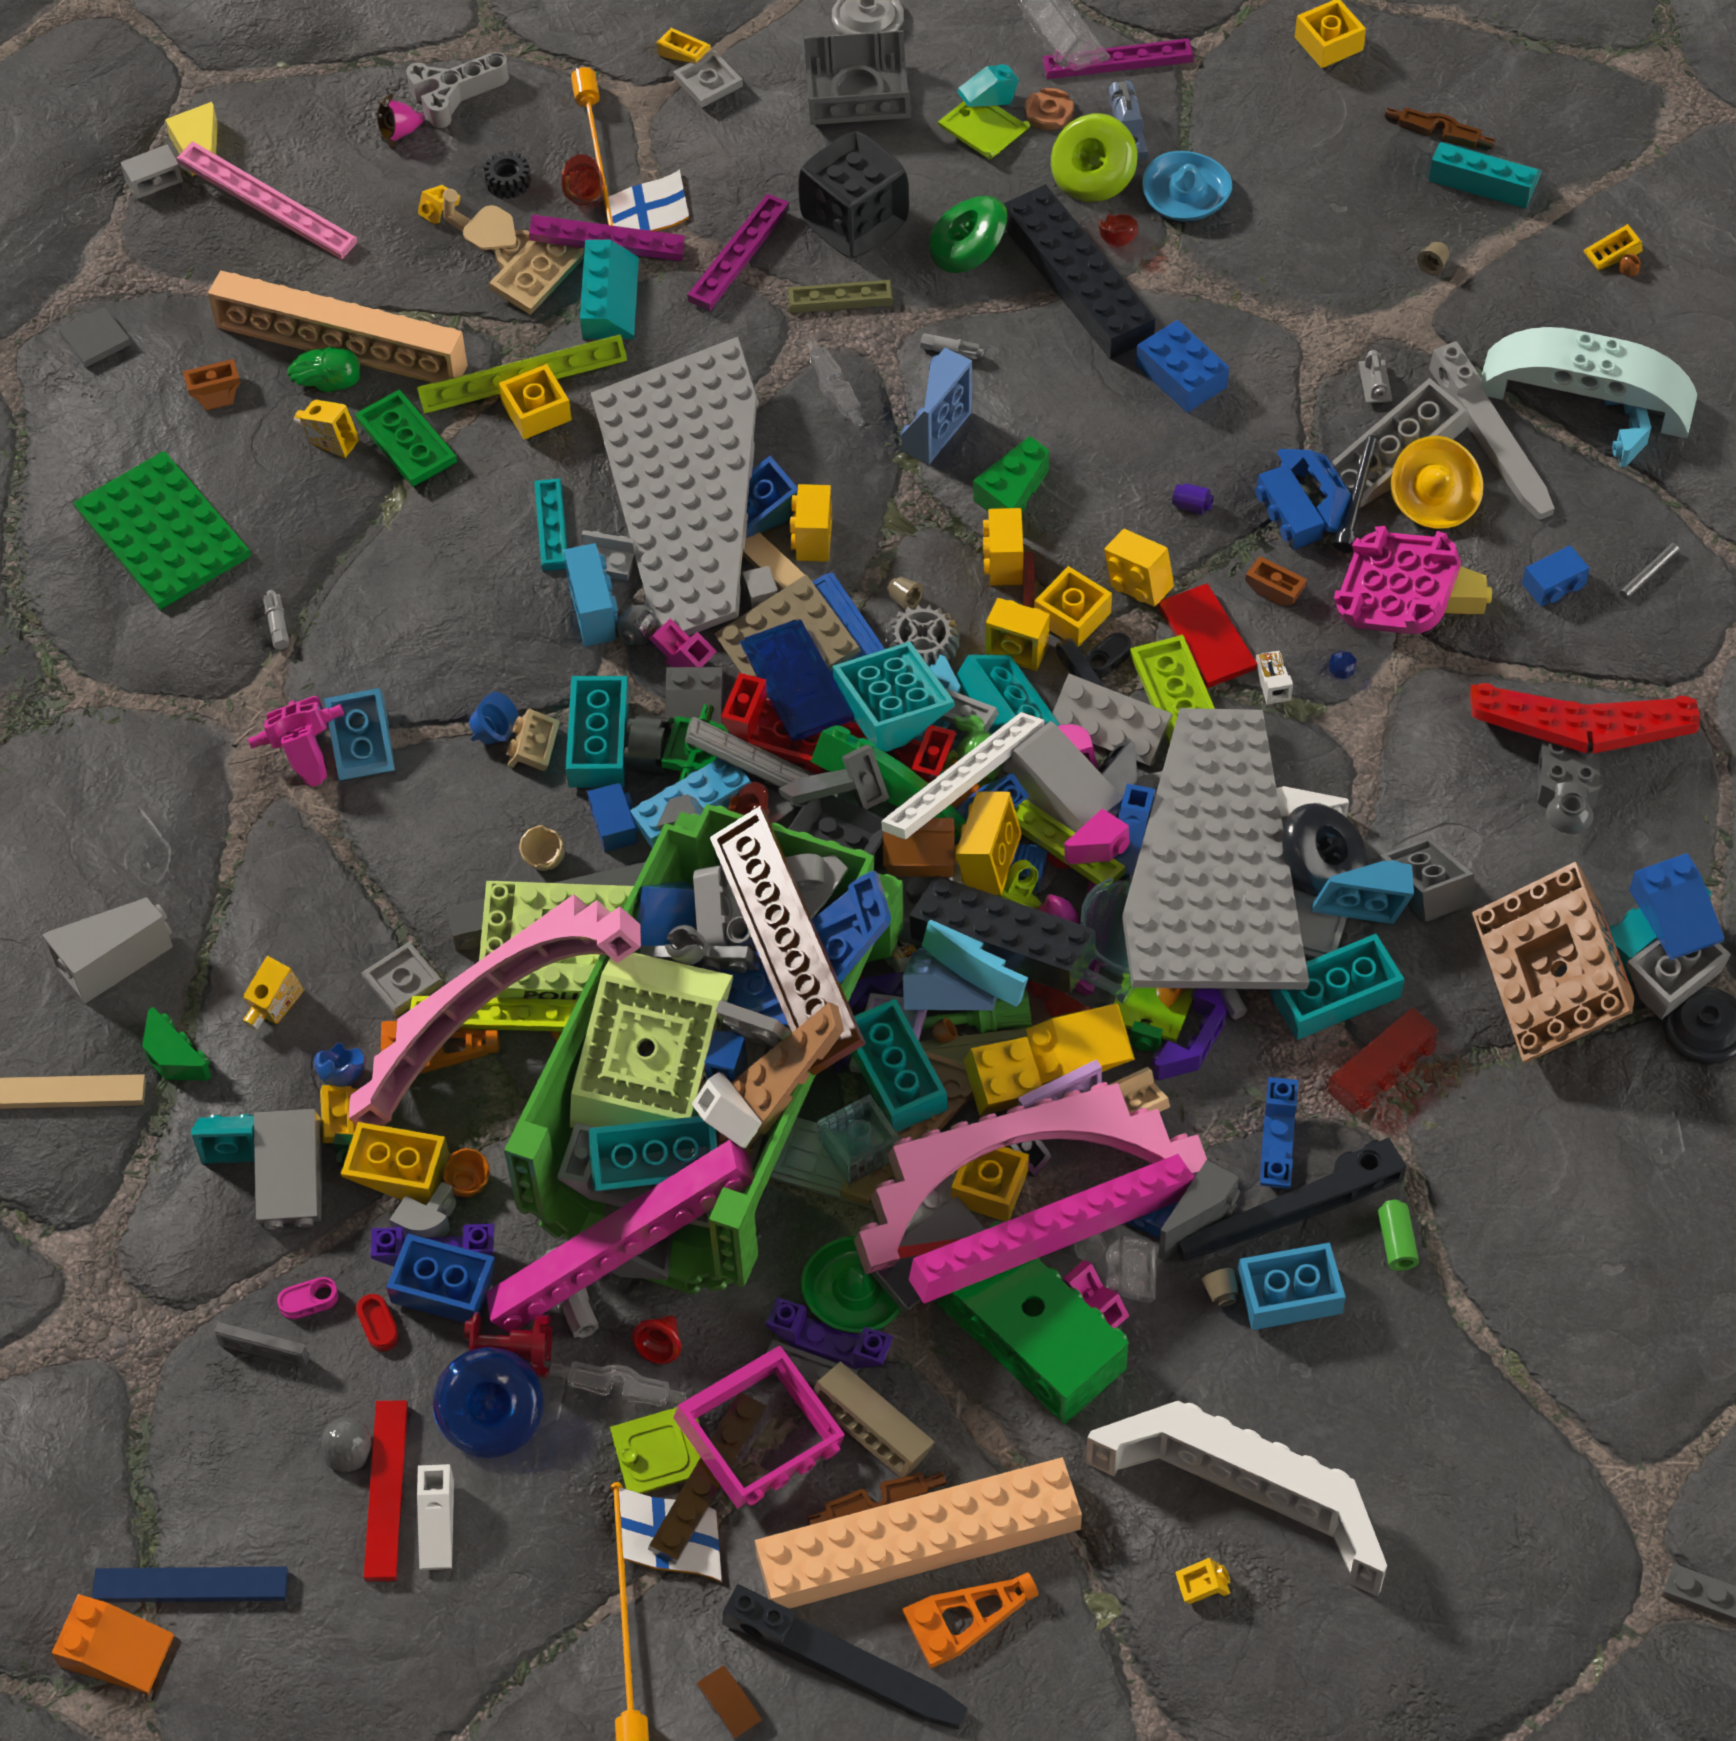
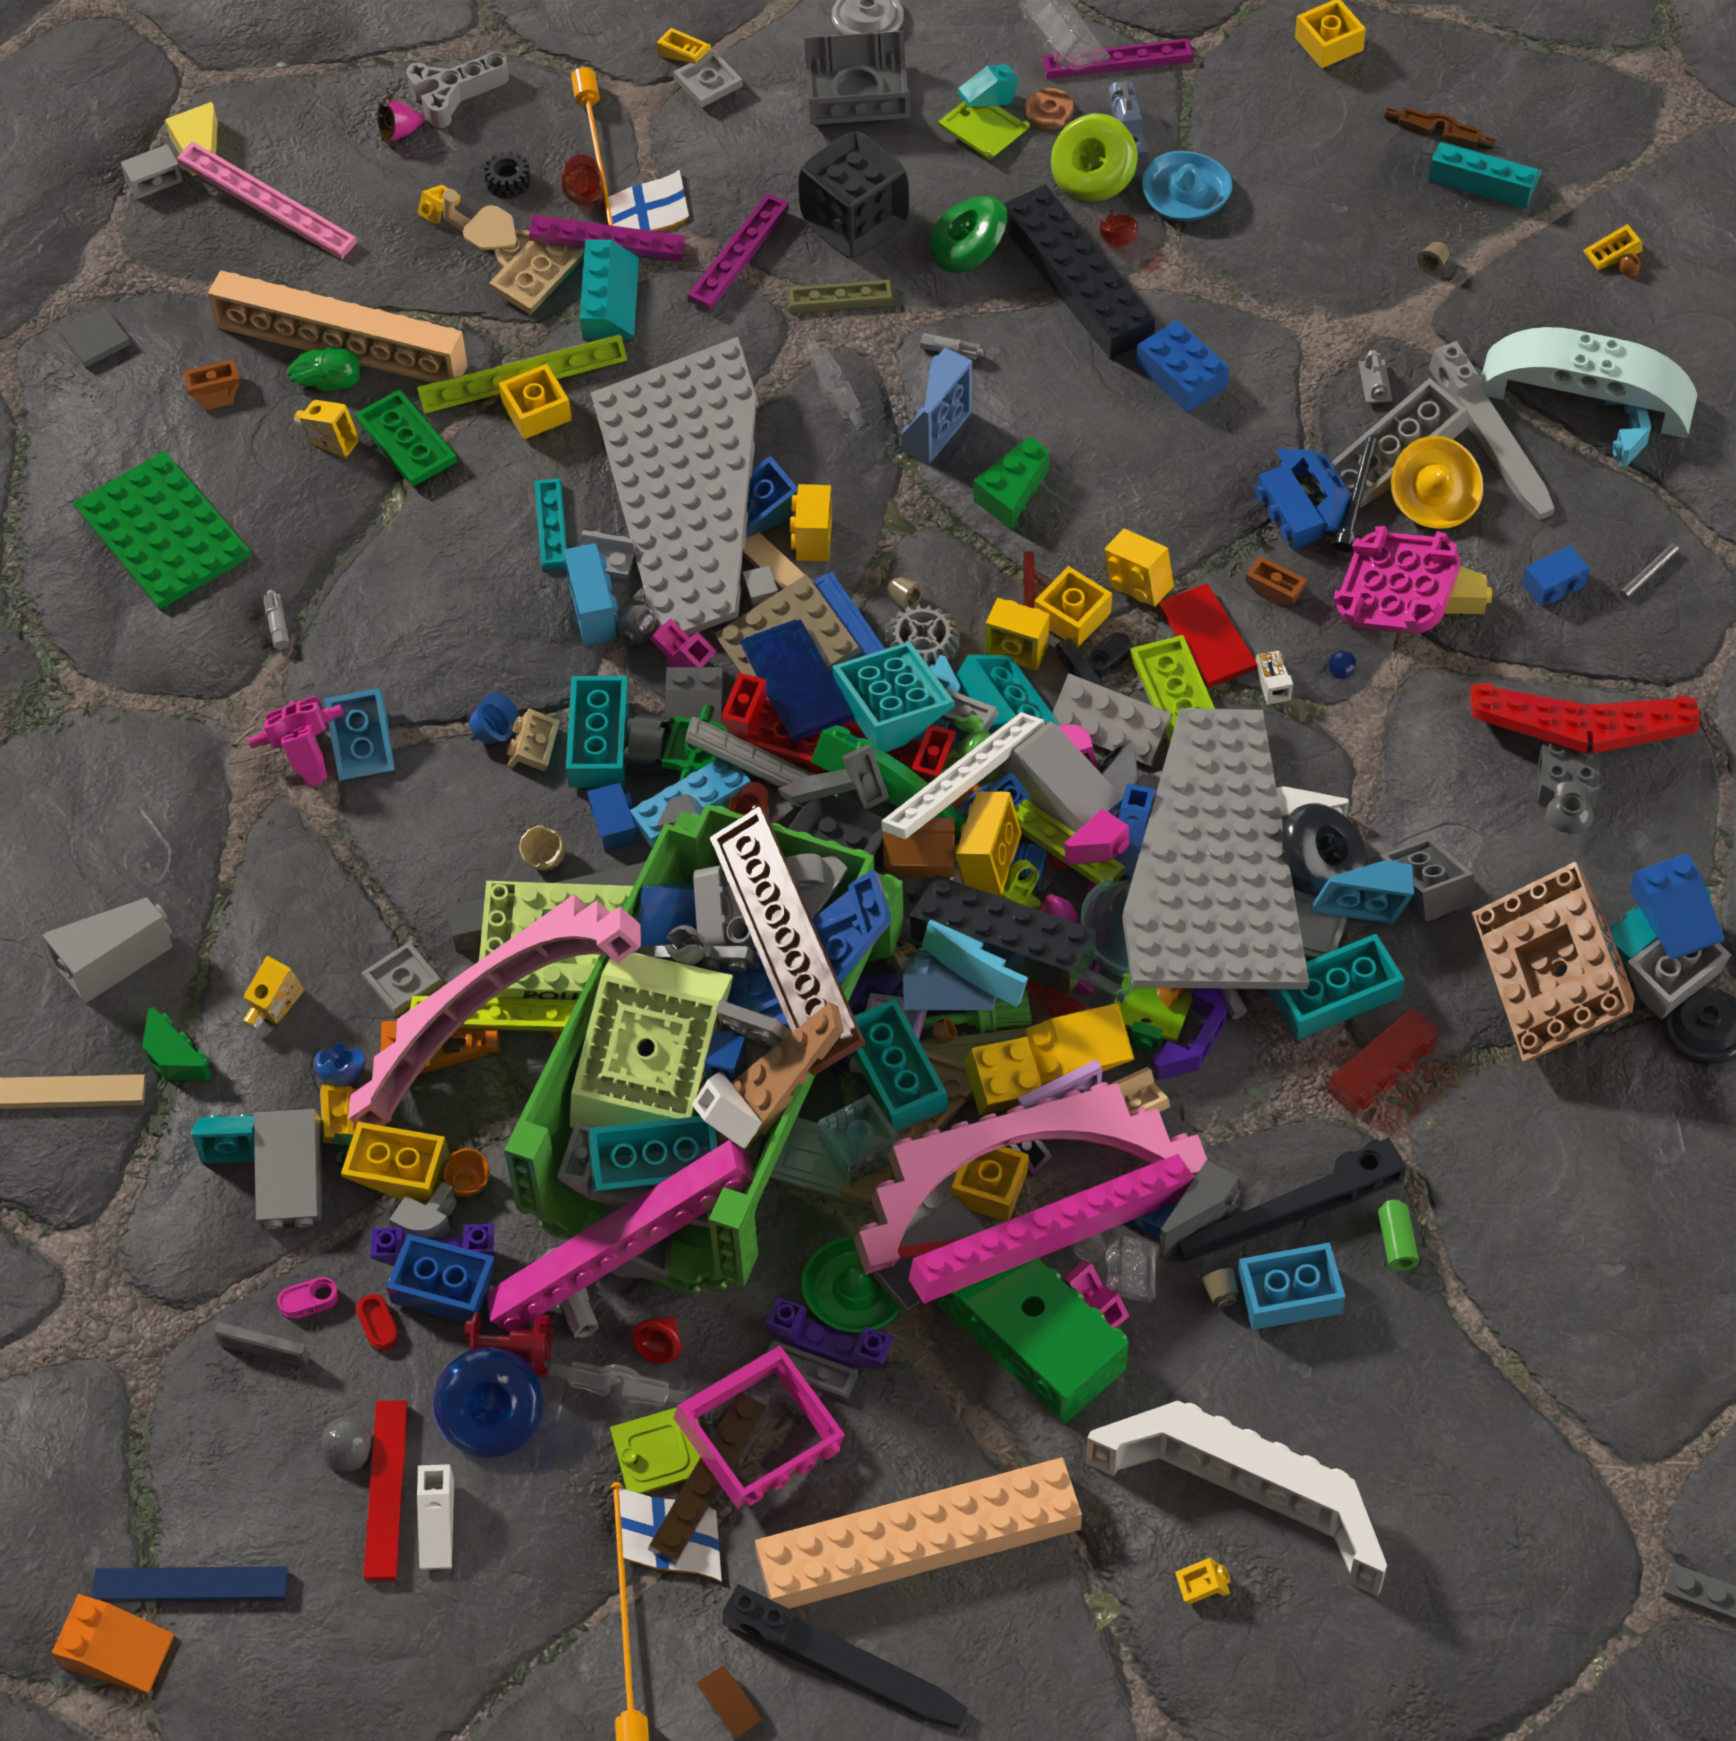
reddish brown piece [807,1471,946,1525] -> none
dark tan brick [813,1362,935,1478] -> none
orange plate [903,1572,1039,1669] -> none
yellow brick [983,508,1023,586] -> none
dark purple brick [1172,483,1214,515] -> none
blue slope [1260,1077,1298,1189] -> none

